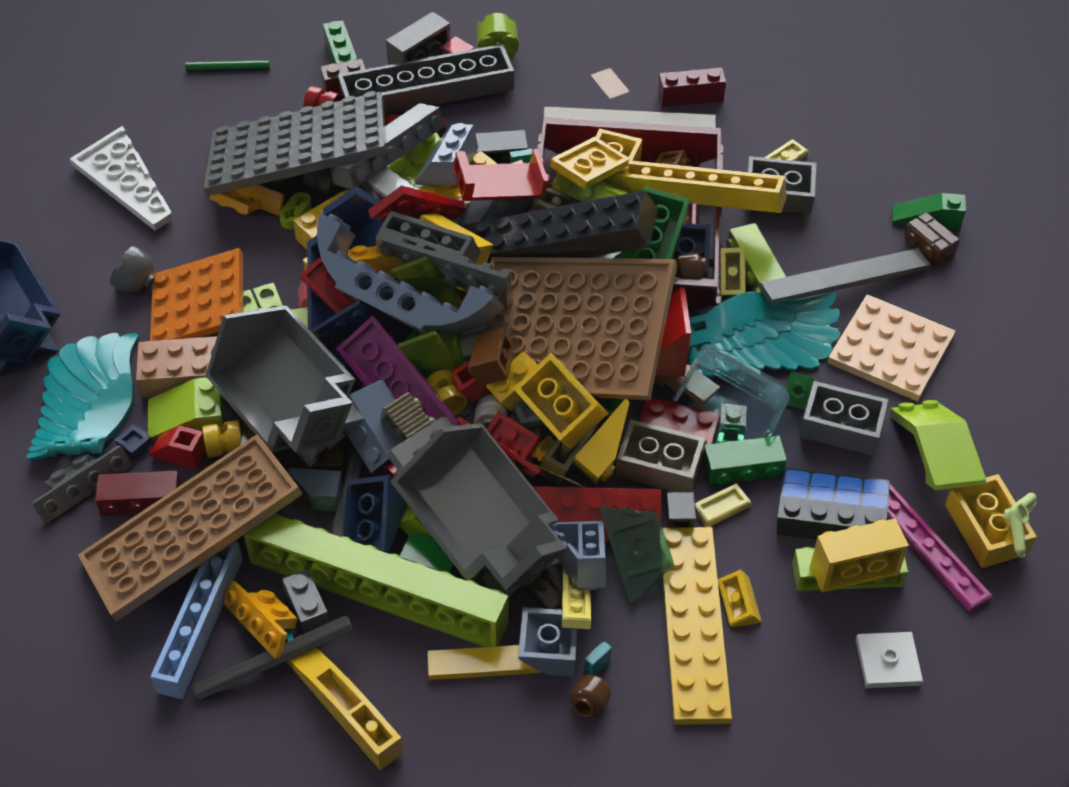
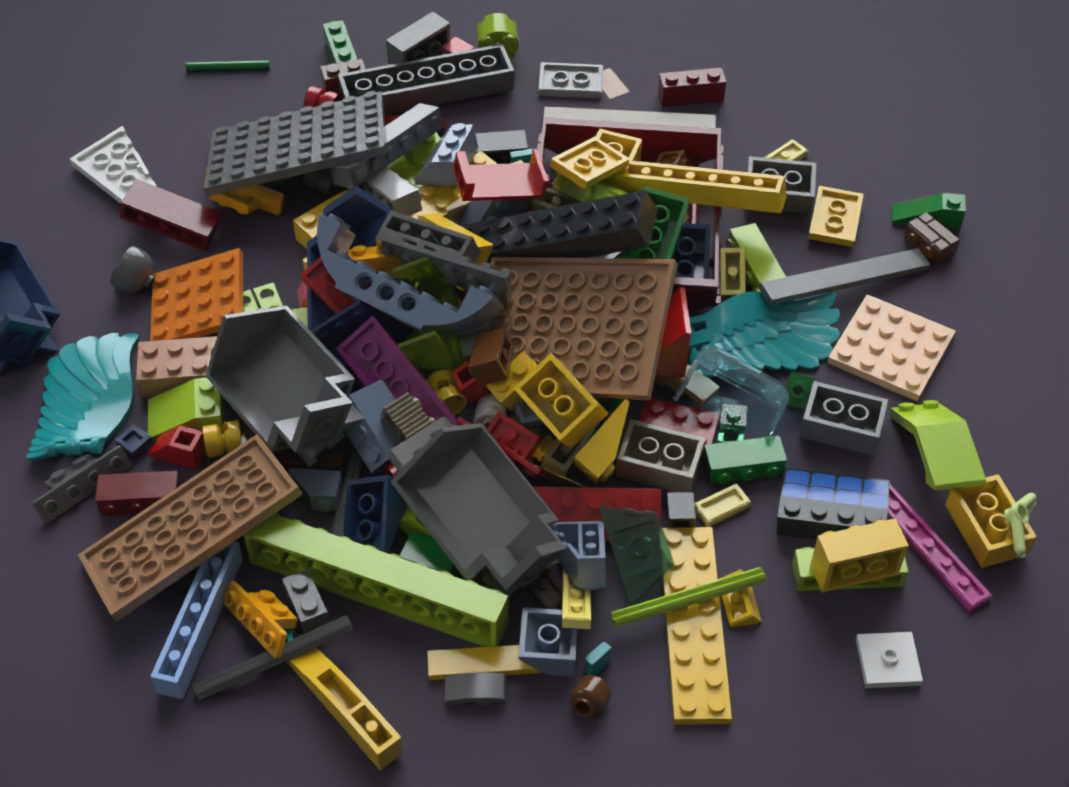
lime beam [279,192,312,229] -> none
red plate [368,185,467,222] -> none
reddish brown head [675,252,708,279] -> none
none -> brick [119,179,222,252]
none -> dark grey slope [445,672,506,706]
none -> light grey tile [538,62,603,99]
none -> lime axle [610,567,766,628]
none -> yellow plate [808,186,864,247]

